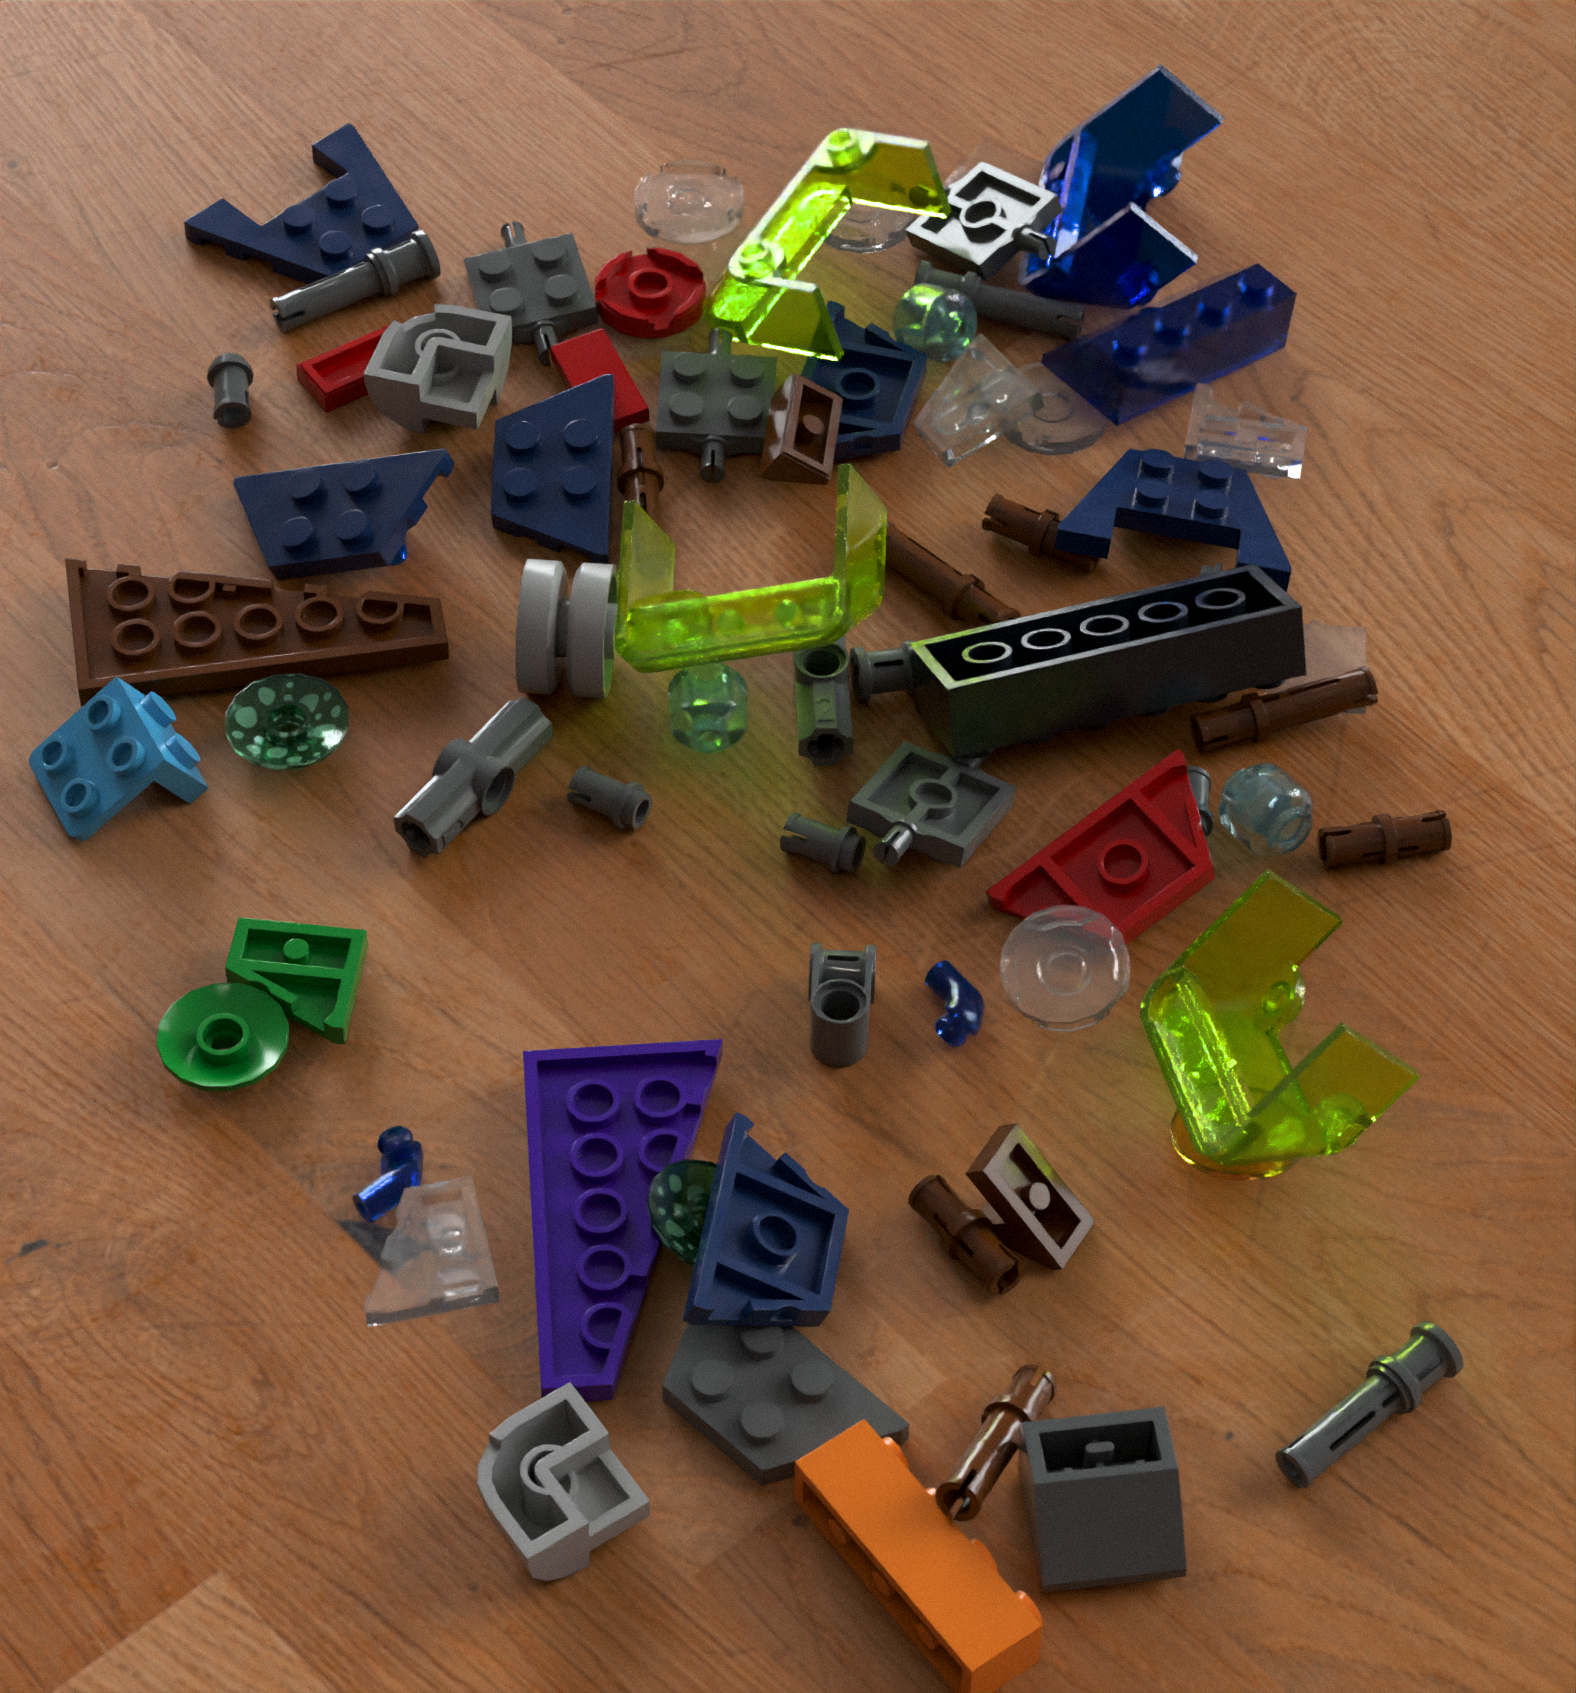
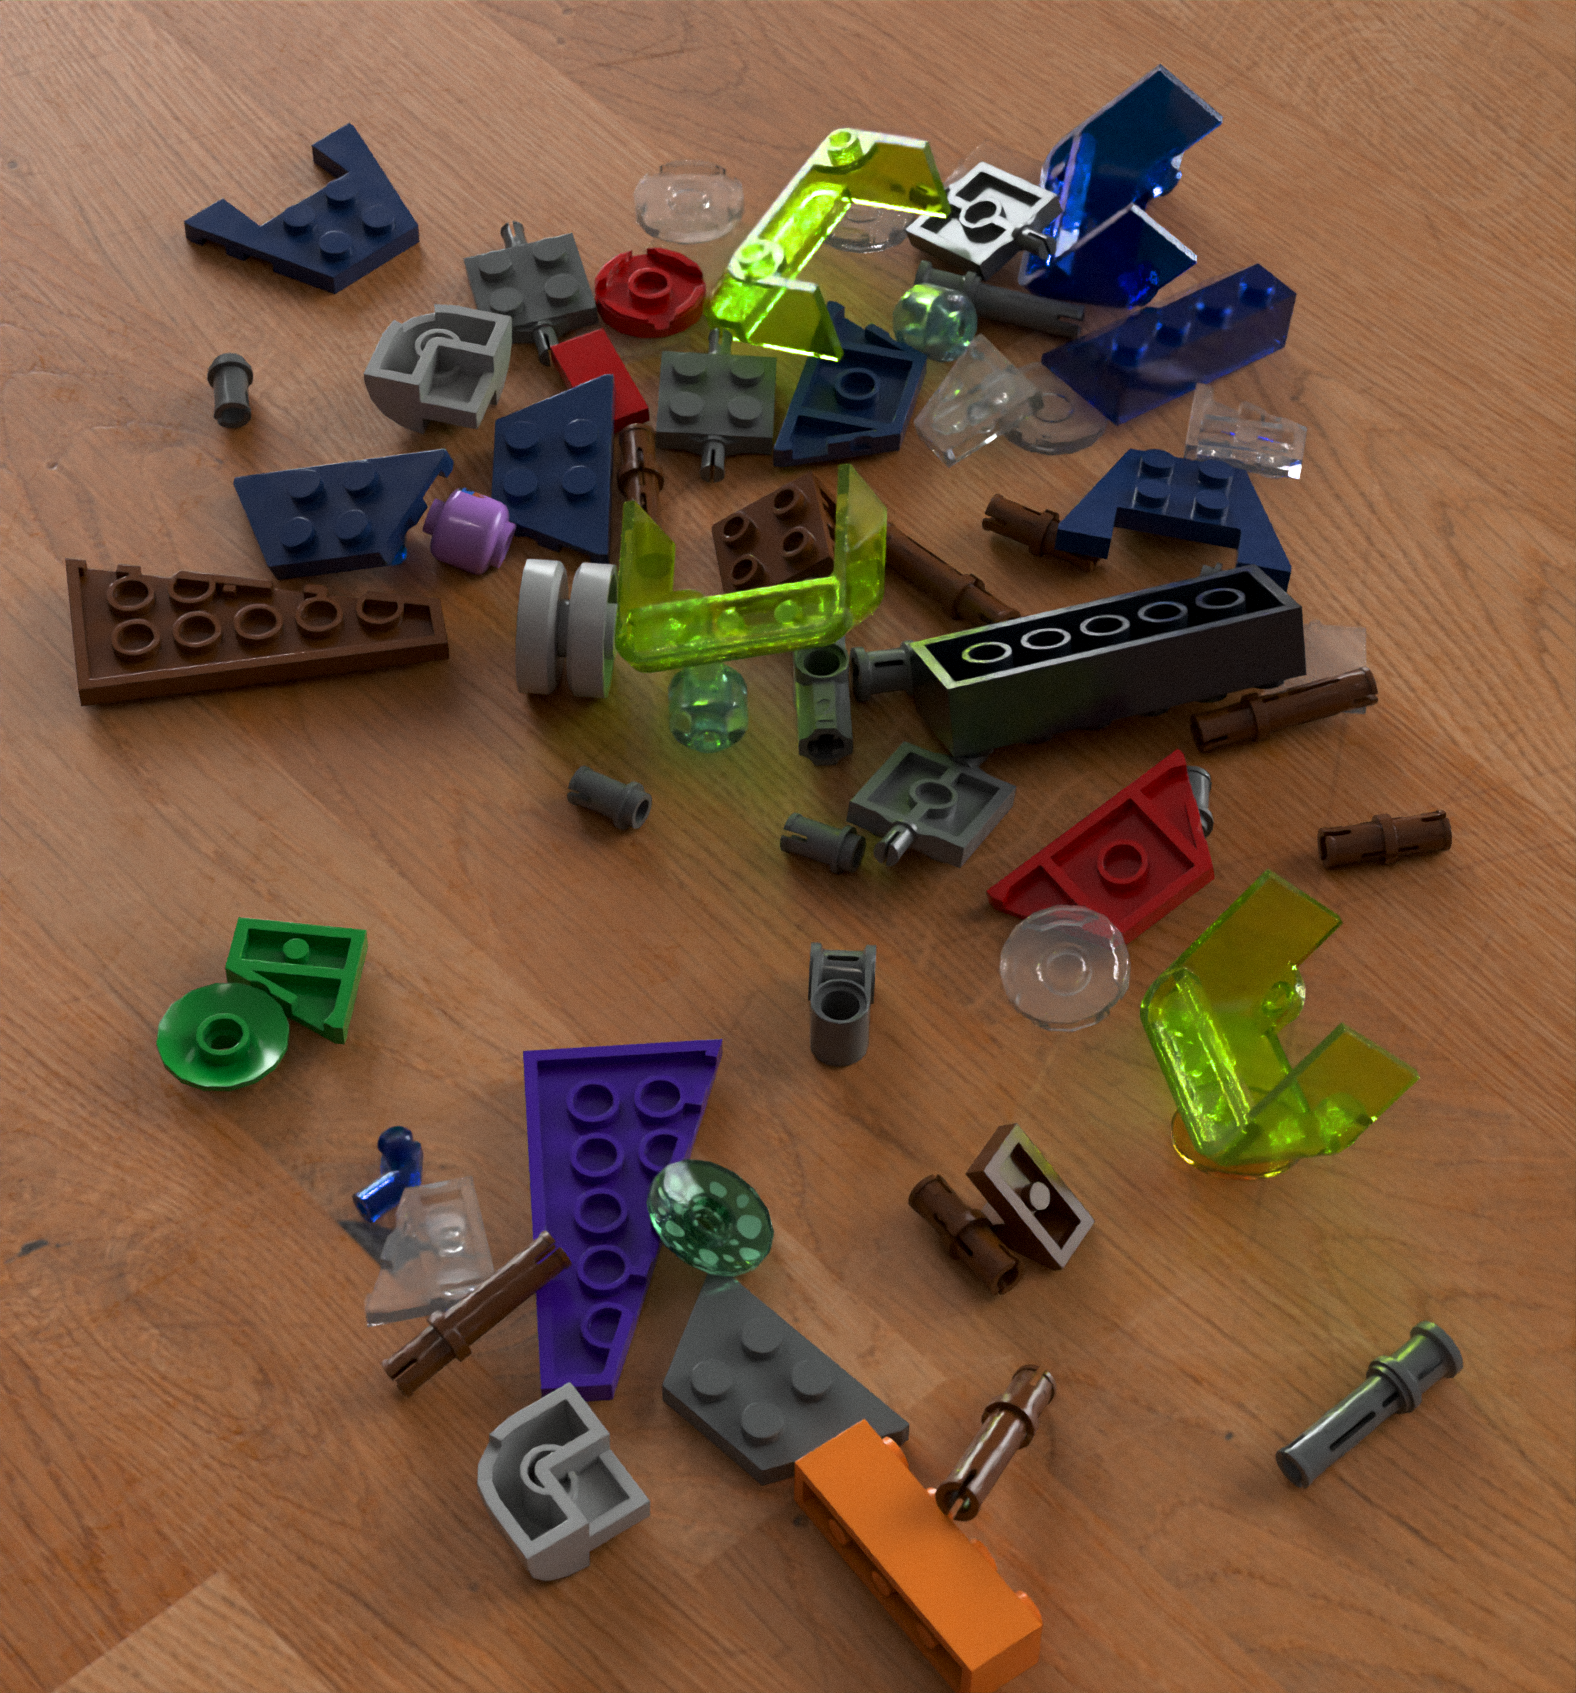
dark azure bracket [29,676,208,841] -> none
clear green dish [226,673,349,770] -> none
dark grey pin [269,230,441,333] -> none
red tile [296,324,390,413] -> none
dark grey piece [394,696,553,858] -> none
dark blue wing [682,1112,849,1327] -> none
reddish brown slope [758,372,843,485] -> none
clear blue arm [925,960,985,1047] -> none
dark grey slope [1018,1407,1187,1593] -> none
clear light blue head [1219,762,1313,857] -> none
none -> reddish brown pin [380,1230,572,1398]
none -> medium lavender head [423,487,516,575]
none -> reddish brown bracket [711,471,866,616]

